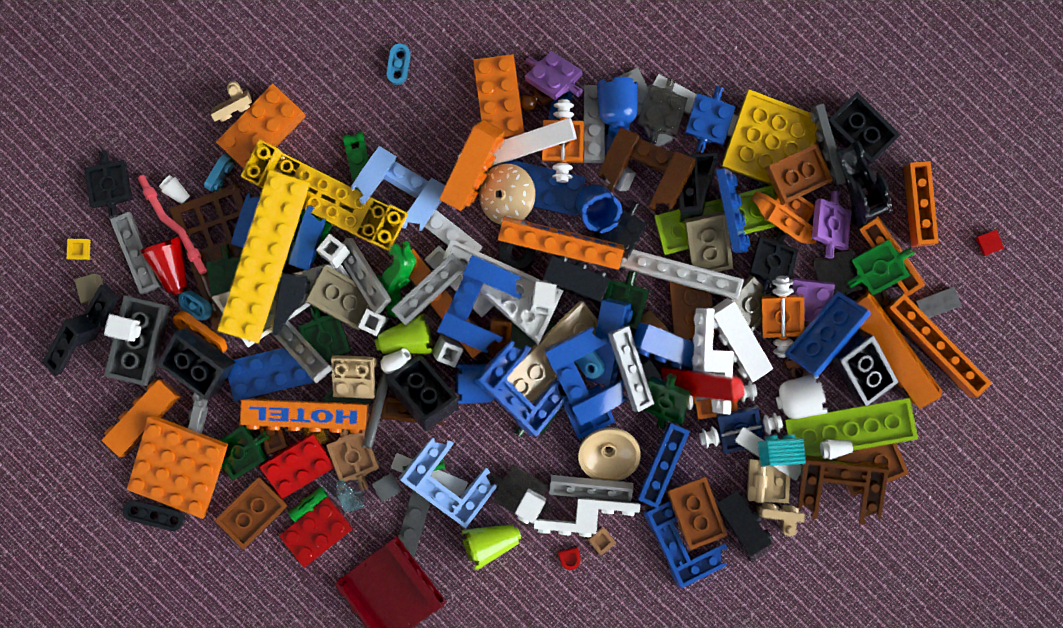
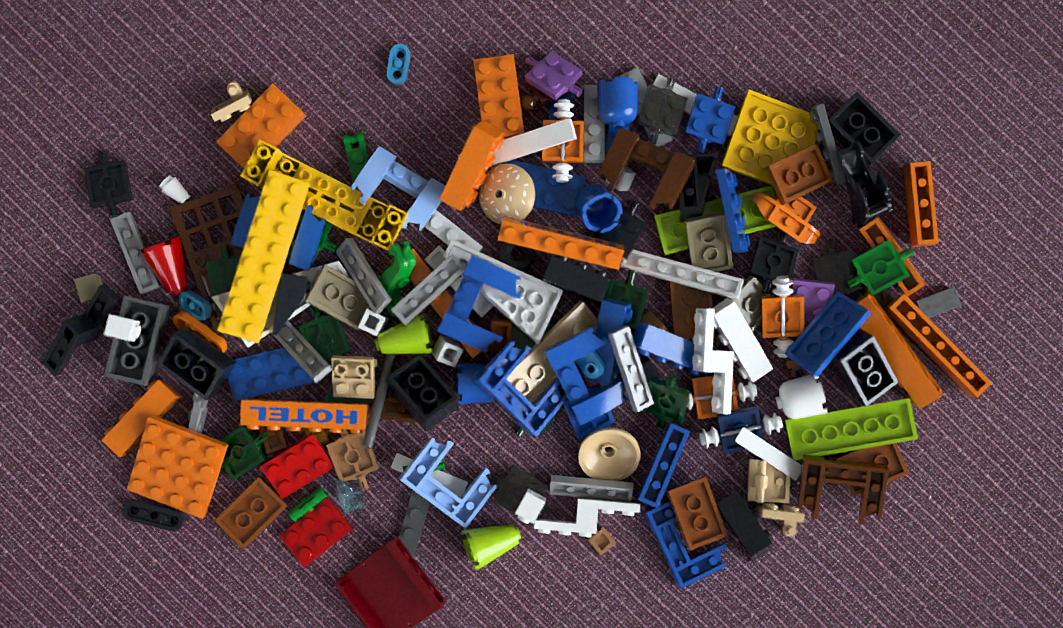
yellow plate [67,239,90,260] -> none
coral bar [137,175,207,275] -> none
dark azure plate [204,153,234,192] -> none
white brick [316,234,350,268] -> none
dark grey brick [372,472,402,502] -> none
white cone [380,348,411,374] -> none
white brick [530,281,557,315] -> none
red tile [558,546,581,570] -> none
red brick [661,367,745,402] -> none
teal brick [758,435,806,467] -> none
medium lavender plate [812,191,851,258] -> none
white cone [820,439,853,460] -> none
red tile [976,229,1004,256] -> none

